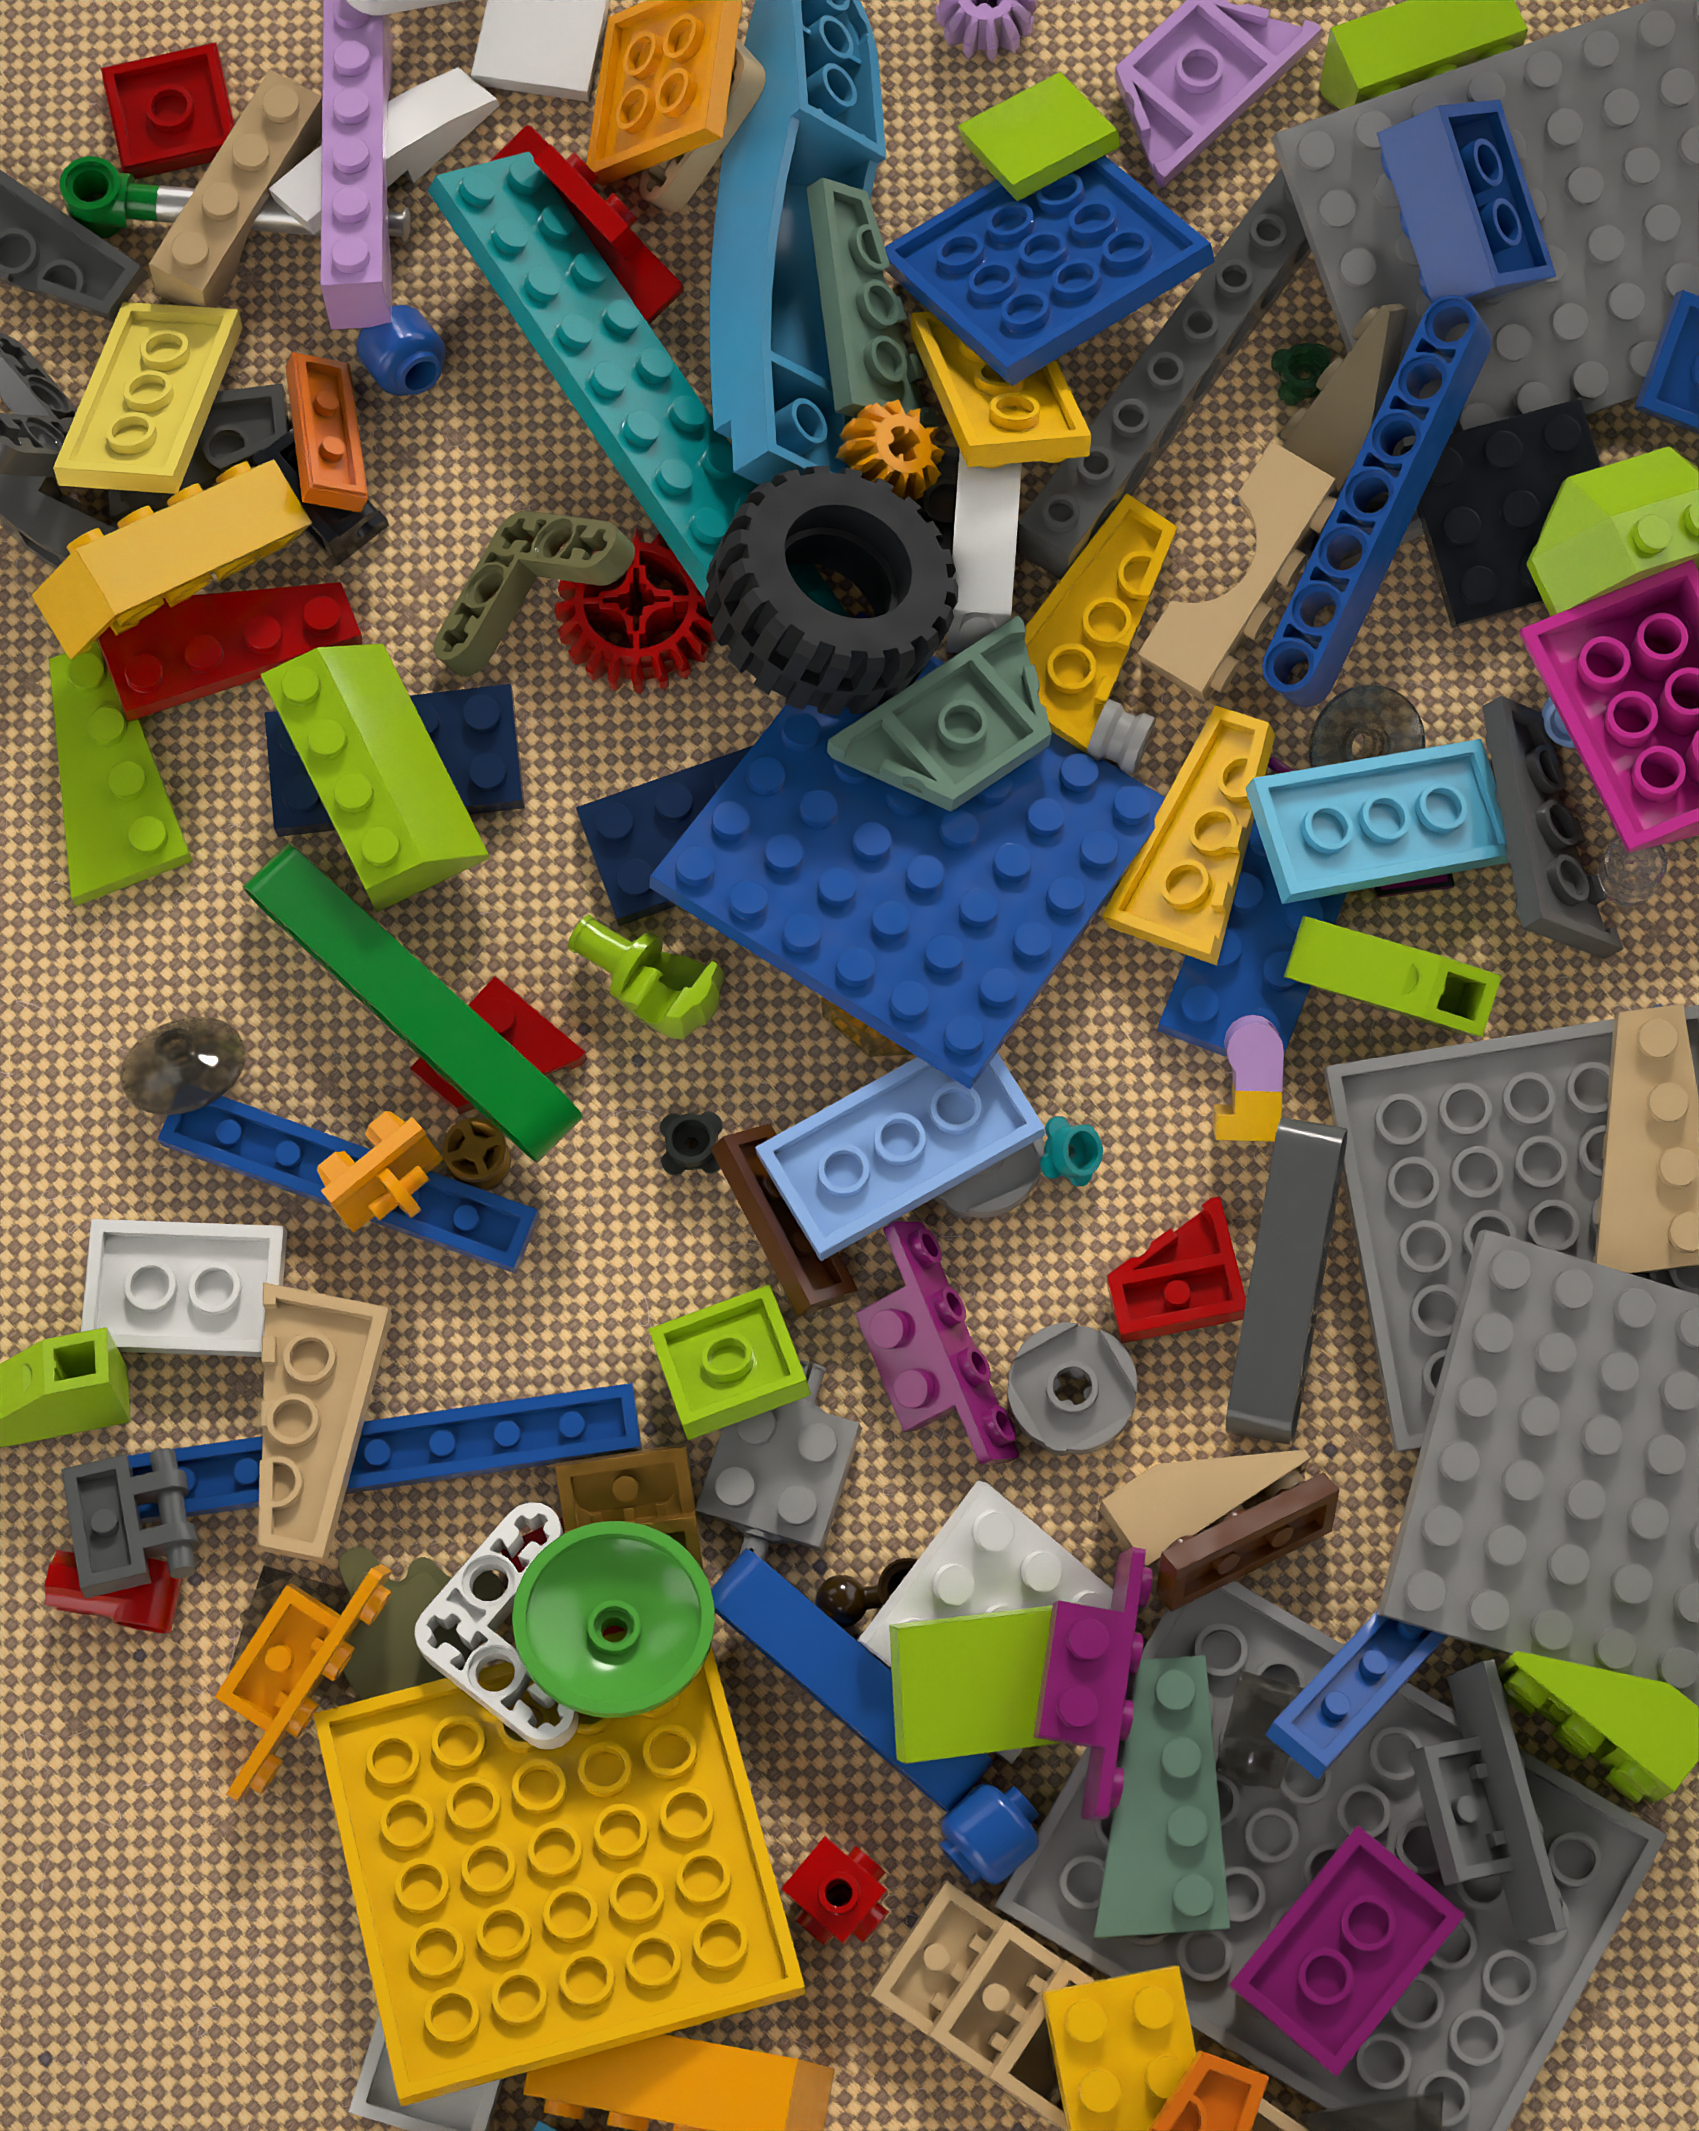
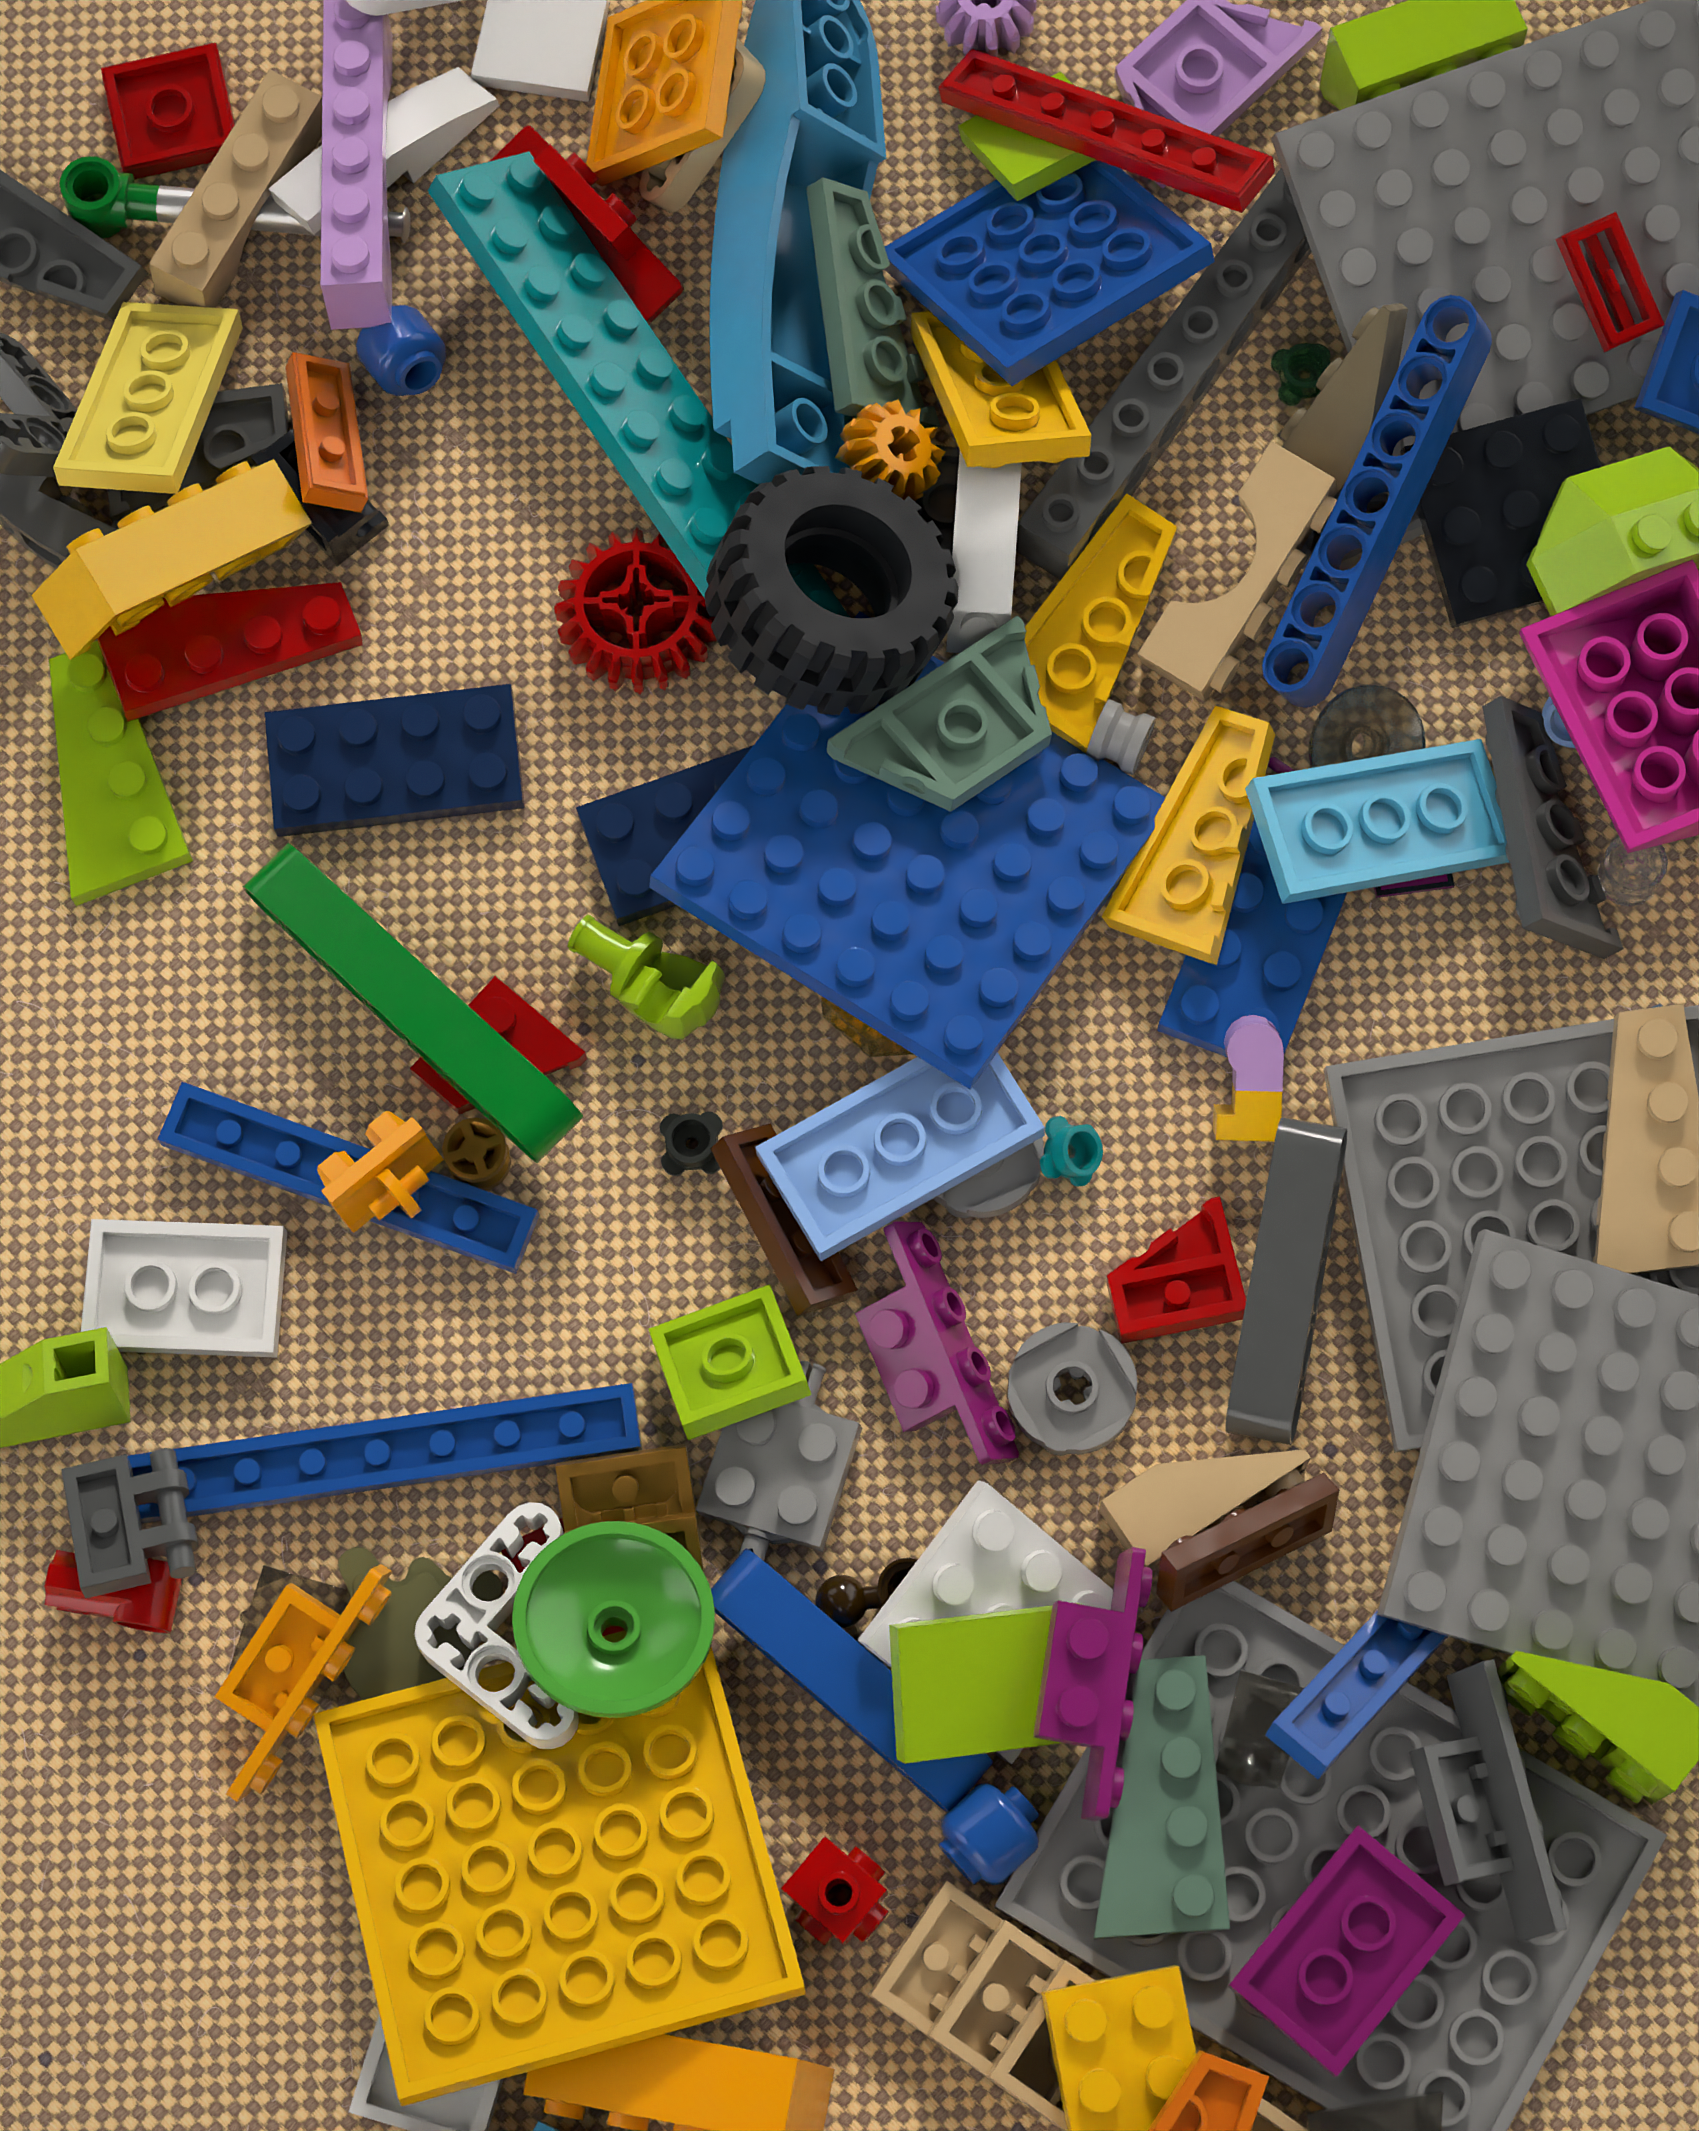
clear smoke dish [120,1017,246,1115] -> none
tan wing [258,1282,392,1564] -> none
lime slope [260,644,490,913] -> none
olive beam [433,511,635,677] -> none
lime slope [1284,916,1502,1037] -> none
blue slope [1377,99,1556,304] -> none
none -> red tile [938,48,1275,213]
none -> red tile [1556,212,1665,353]

